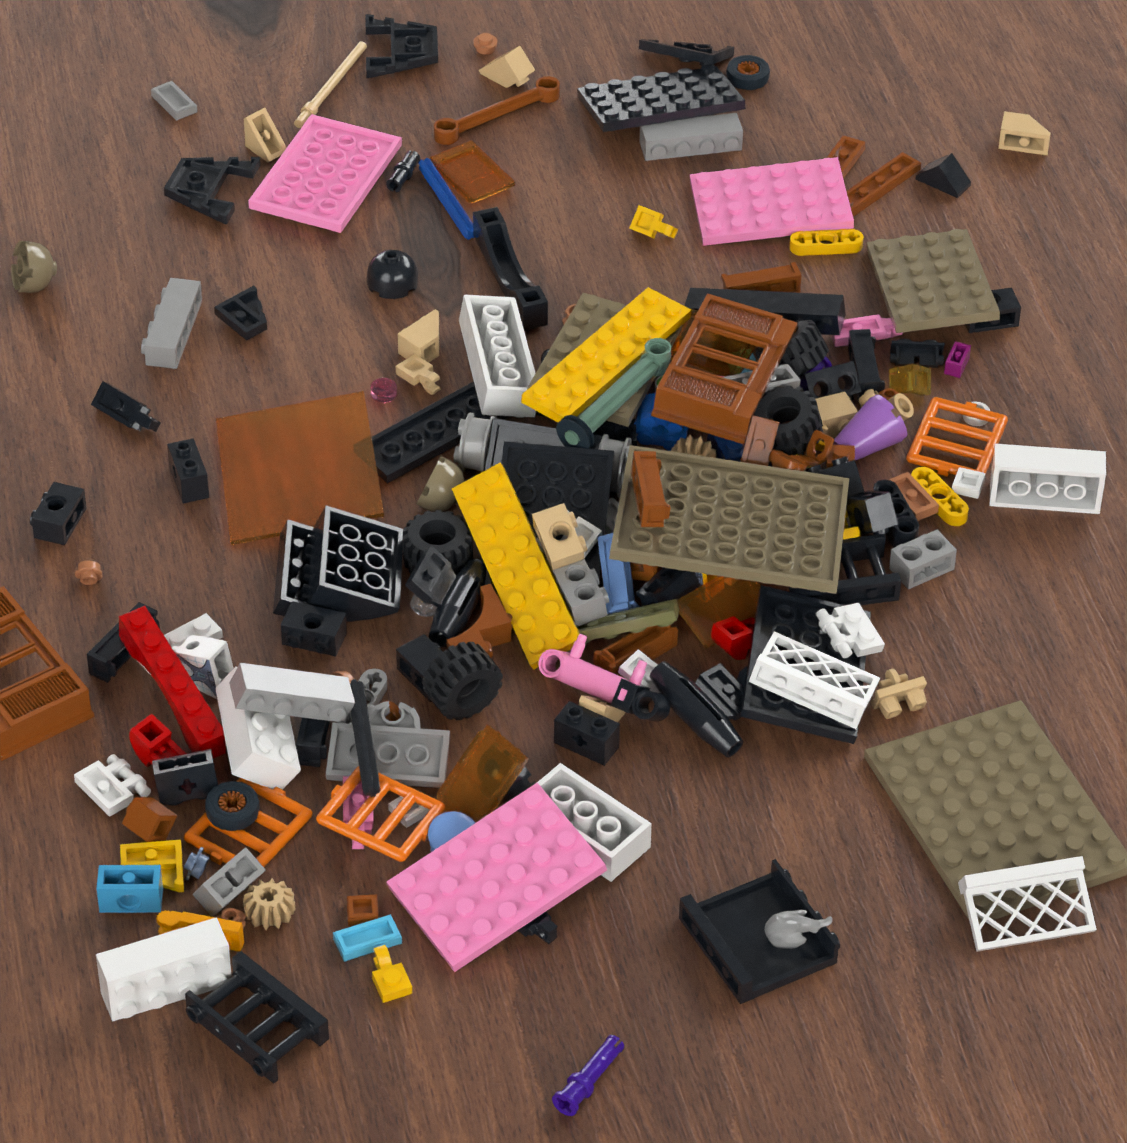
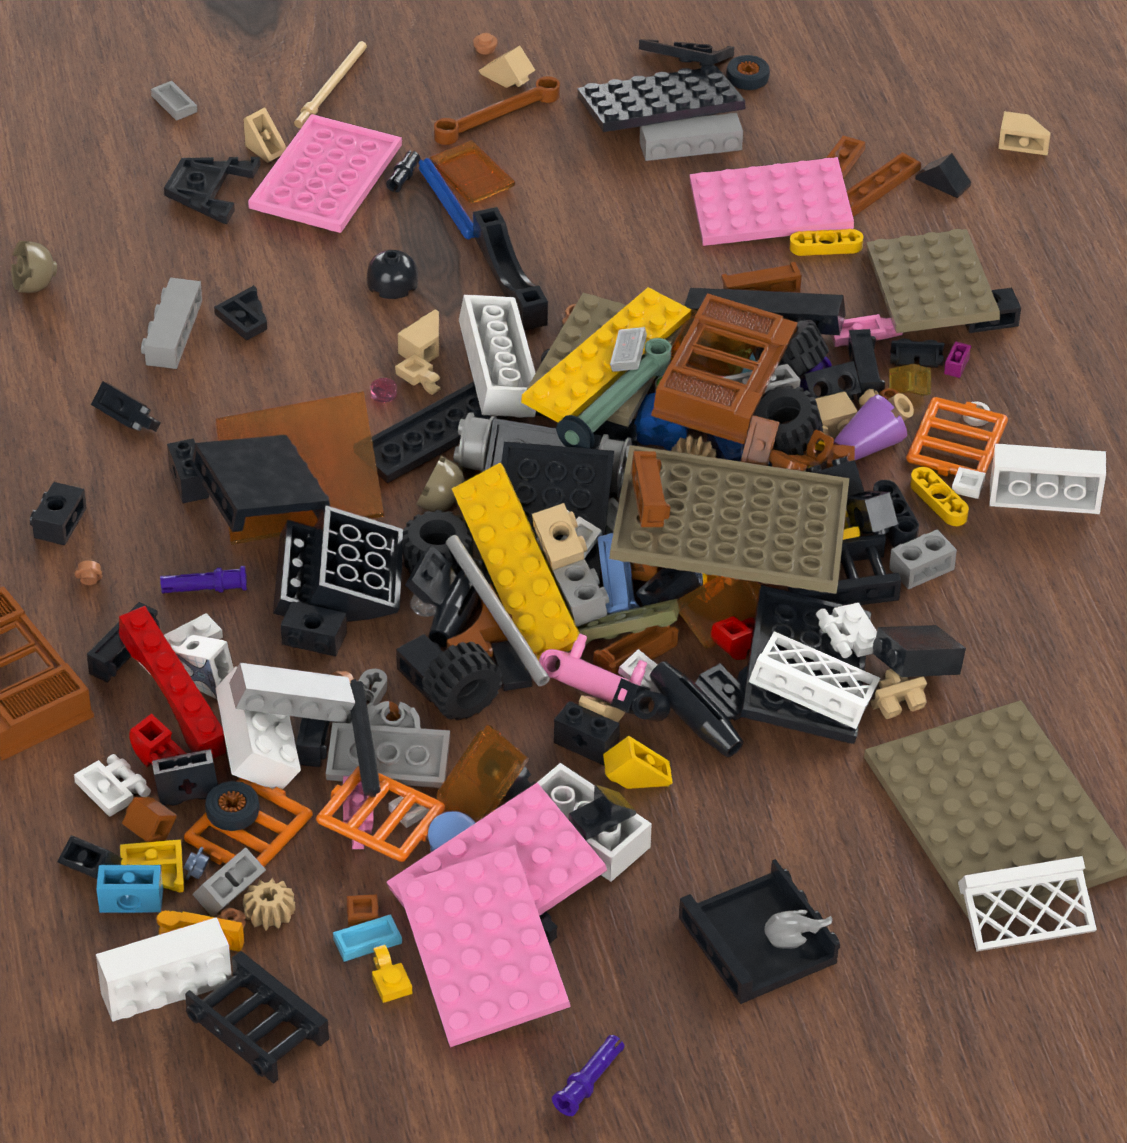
black wing [365,14,438,78] -> none
yellow plate [629,205,678,239] -> none
nougat plate [889,472,939,521] -> none
none -> black slope [57,835,123,879]
none -> dark purple pin [160,566,247,594]
none -> black panel [191,435,330,532]
none -> bright pink plate [397,845,571,1047]
none -> light grey piece [446,535,550,686]
none -> black tile [491,641,532,691]
none -> black slope [569,785,636,840]
none -> yellow slope [603,736,673,789]
none -> tile [610,327,647,372]
none -> black brick [872,625,966,677]

